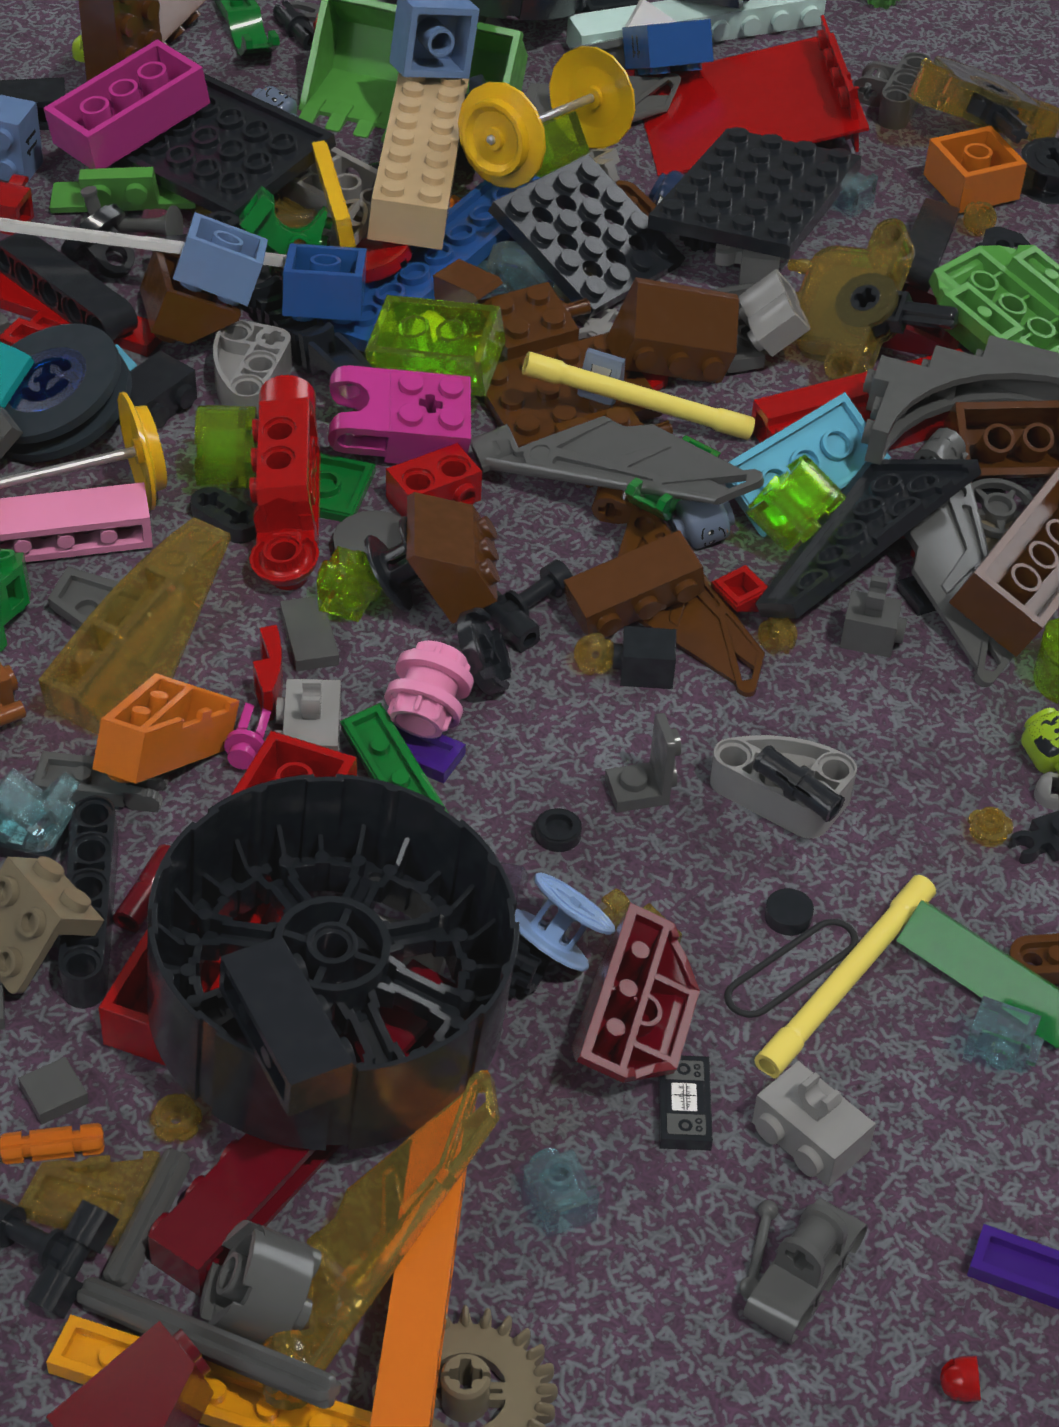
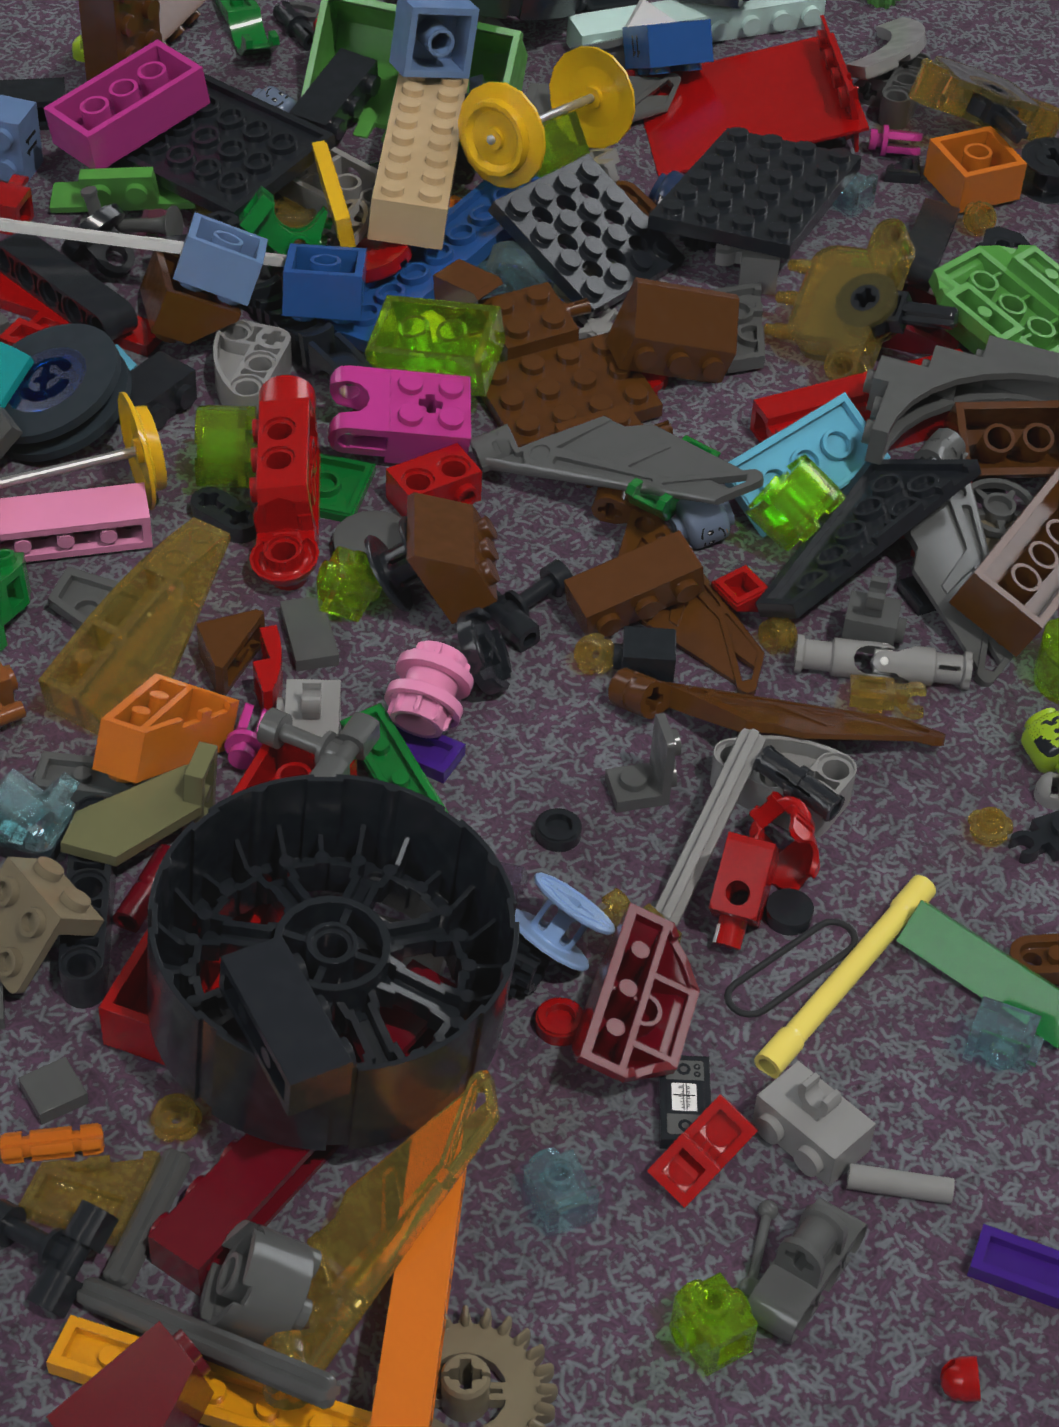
light yellow piece [522,351,755,440] -> none
sand blue slope [577,348,625,406] -> none
light grey brick [739,269,810,357] -> none
none -> olive piece [61,741,218,866]
none -> reddish brown slope [196,609,265,696]
none -> dark grey bar [257,708,380,777]
none -> black brick [289,48,381,142]
none -> red tile [535,997,583,1046]
none -> reddish brown wing [608,668,946,746]
none -> red slope [647,1094,759,1208]
none -> light grey axle [652,728,765,927]
none -> clear neon green brick [669,1272,758,1376]
none -> red torso [709,831,779,950]
none -> red helmet [749,791,820,890]
none -> light grey piece [793,634,973,690]
none -> light grey tile [846,17,927,80]
none -> light grey piece [846,1163,955,1204]
none -> clear yellow plate [848,674,927,719]
none -> dark pink arm [868,124,923,157]
none -> black tile [884,156,921,184]

